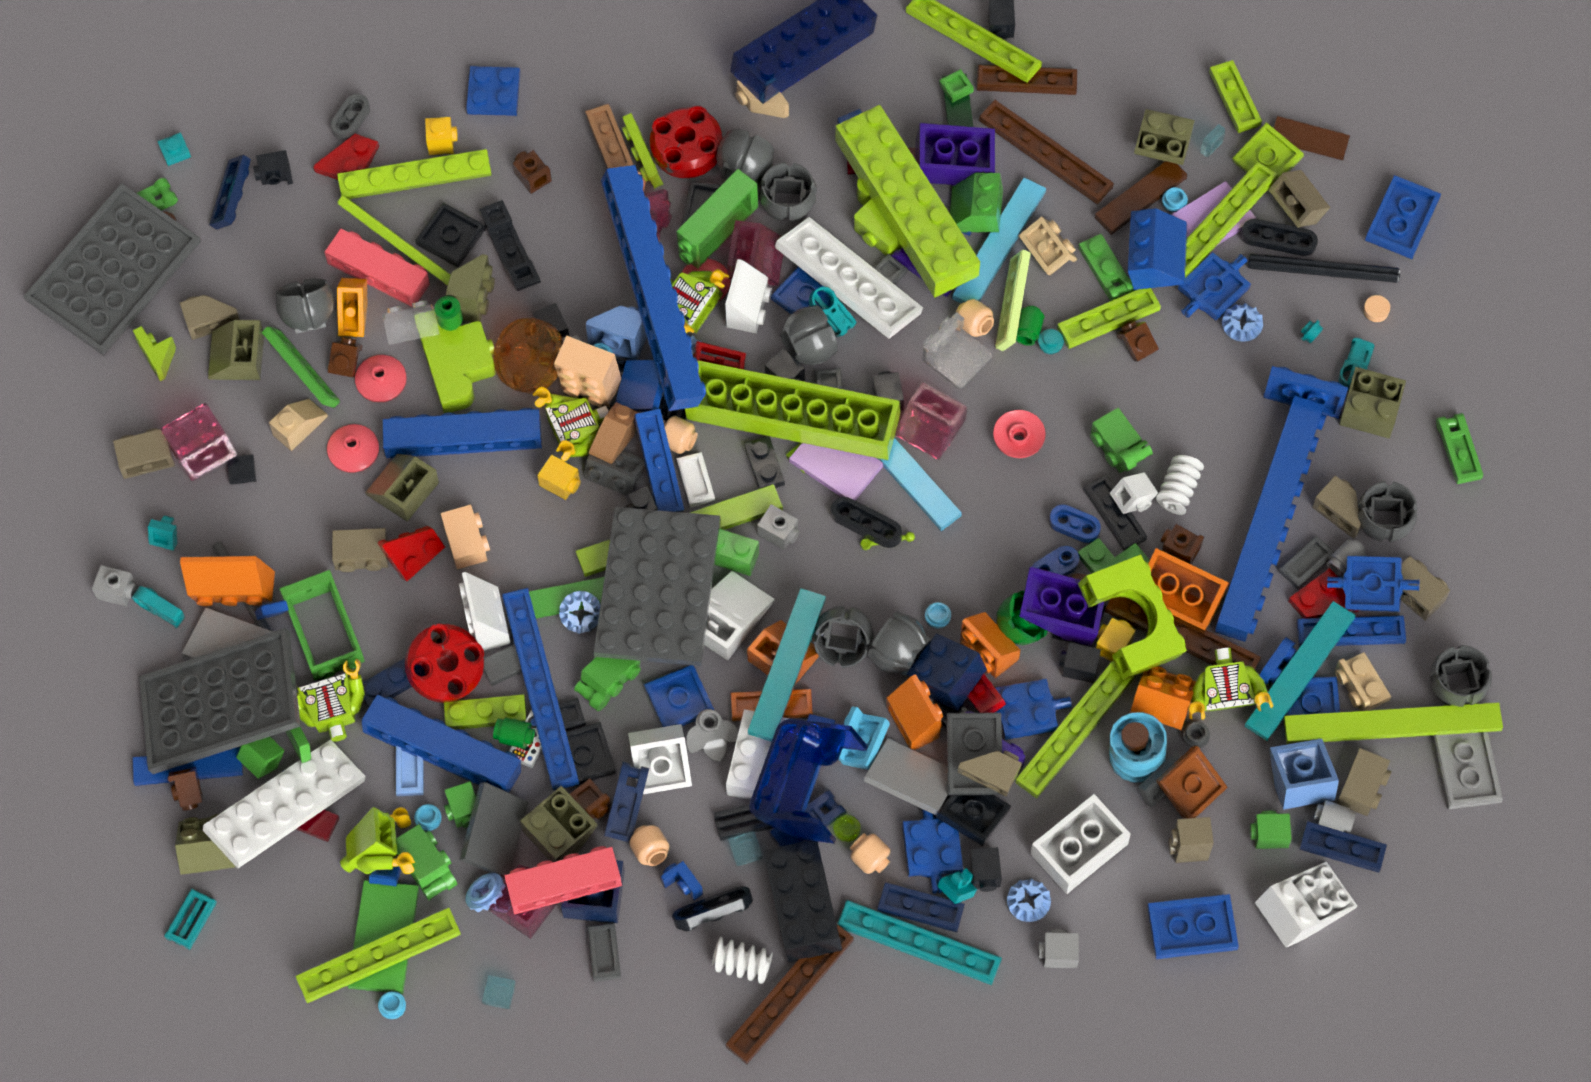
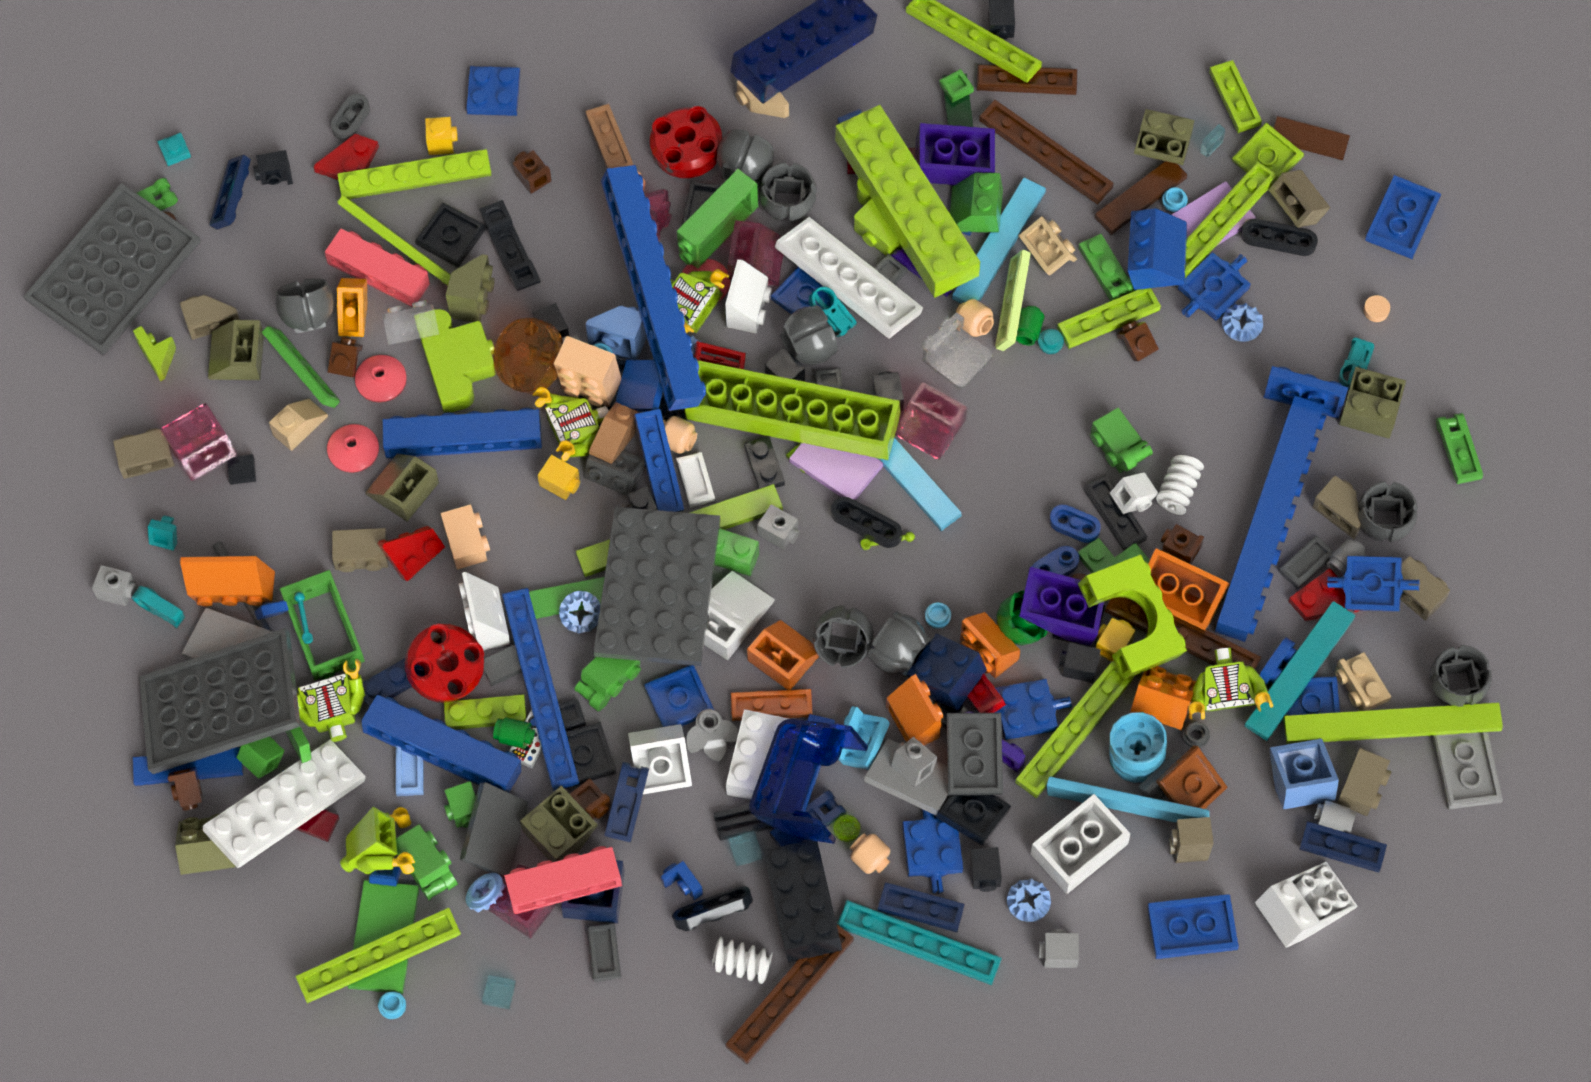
teal tile [165,888,217,950] -> none
medium azure plate [414,804,442,831] -> none
green brick [435,296,463,331] -> none
lime plate [622,113,664,189] -> none
light nougat head [629,825,669,866] -> none
teal tile [748,588,826,742] -> none
teal tile [937,868,977,904] -> none
dark tan slope [957,751,1022,797] -> none
coral dish [993,410,1045,458] -> none
reddish brown tile [1121,722,1149,751] -> none
black axle [1248,254,1401,283] -> none
bright green brick [1250,810,1292,849] -> none
blue tile [1296,616,1406,647] -> none
teal plate [1300,319,1324,343] -> none
none -> teal hinge [294,592,313,644]
none -> light grey brick [891,737,937,787]
none -> medium azure tile [1047,777,1210,823]

